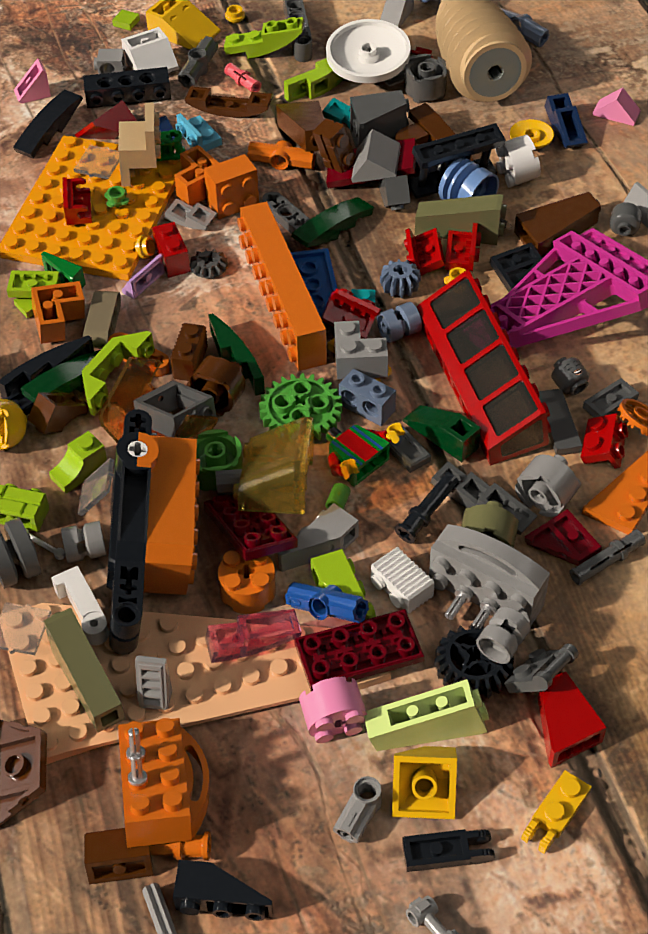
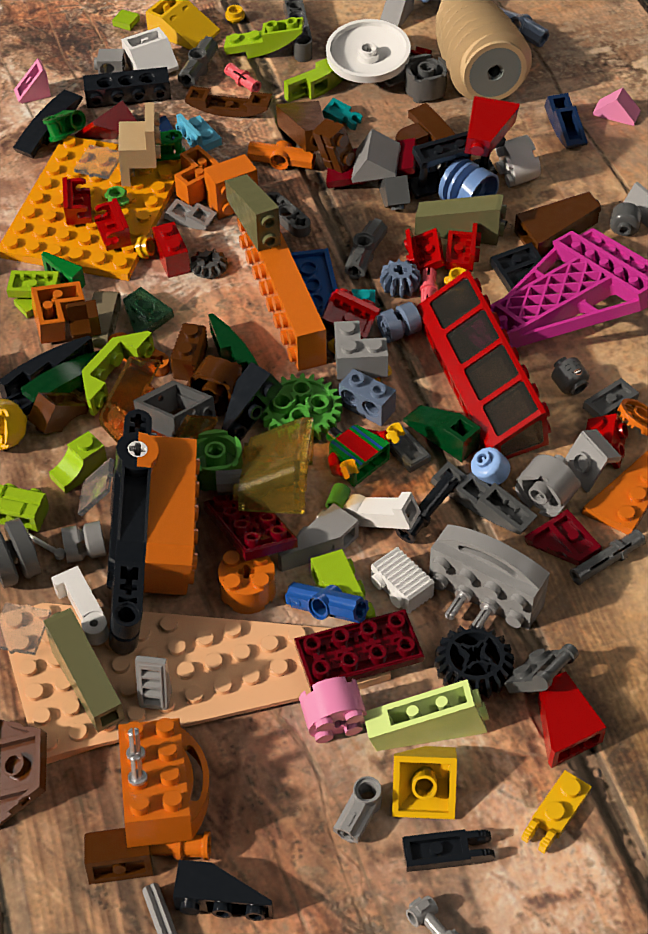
lavender slope [122,254,165,299] -> none
clear pink slope [205,609,302,663] -> none
dark green slope [291,197,374,248] -> none
dark grey slope [350,90,410,148] -> none
olive brick [461,501,519,548] -> none
light grey wheel [476,607,531,664] -> none
yellow dish [510,119,554,149] -> none
dark grey tile [539,388,582,455] -> none
none -> green piece [42,110,86,142]
none -> reddish brown panel [66,300,102,339]
none -> red hinge [94,198,132,251]
none -> clear green wing [123,287,174,333]
none -> black slope [221,362,283,442]
none -> olive slope [225,174,281,252]
none -> white leg [342,492,421,530]
none -> dark grey piece [345,218,388,280]
none -> coral pin [419,268,438,311]
none -> red slope [464,96,520,157]
none -> light blue head [471,447,511,487]
none -> light grey piece [565,429,622,492]

